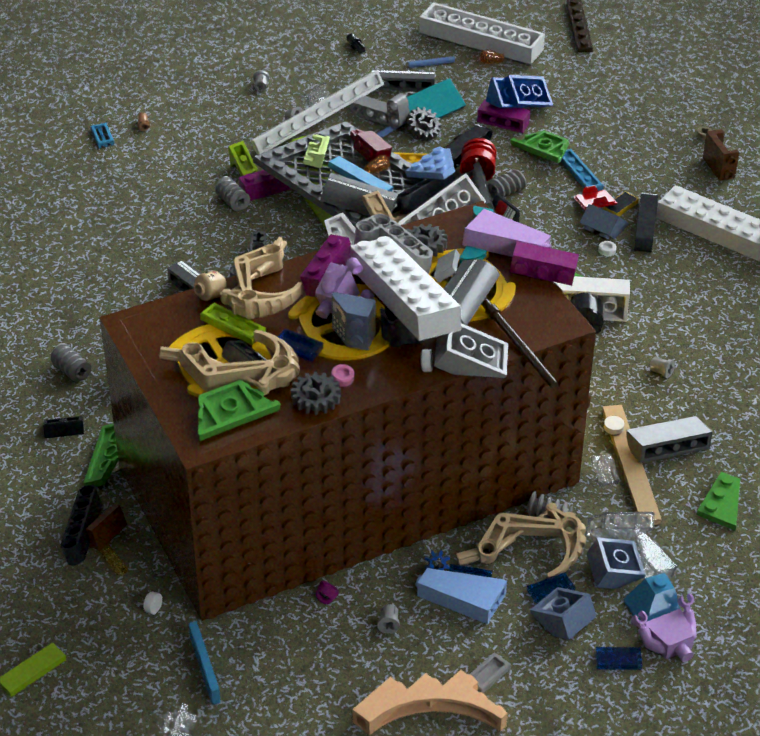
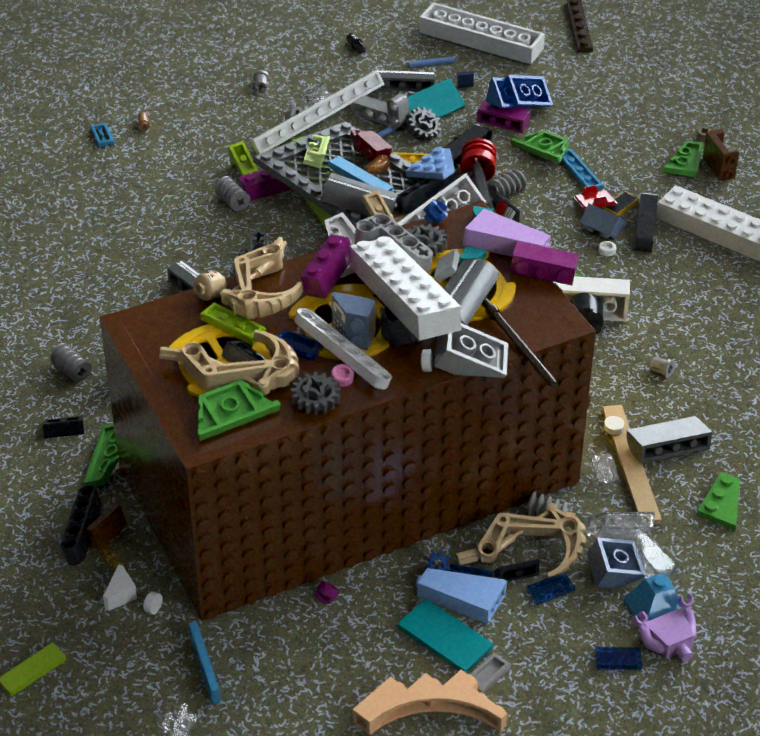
lavender torso [315,258,375,319] -> none
light grey bush [377,604,400,634] -> none
clear orange cone [480,49,504,64] -> none
sand blue slope [530,587,596,640] -> none
none -> white slope [103,564,137,611]
none -> white beam [294,308,392,389]
none -> teal tile [397,598,494,673]
none -> blue gear [423,200,448,225]
none -> dark blue tile [457,71,474,88]
none -> black slope [494,559,540,582]
none -> bright green wing [663,141,703,177]

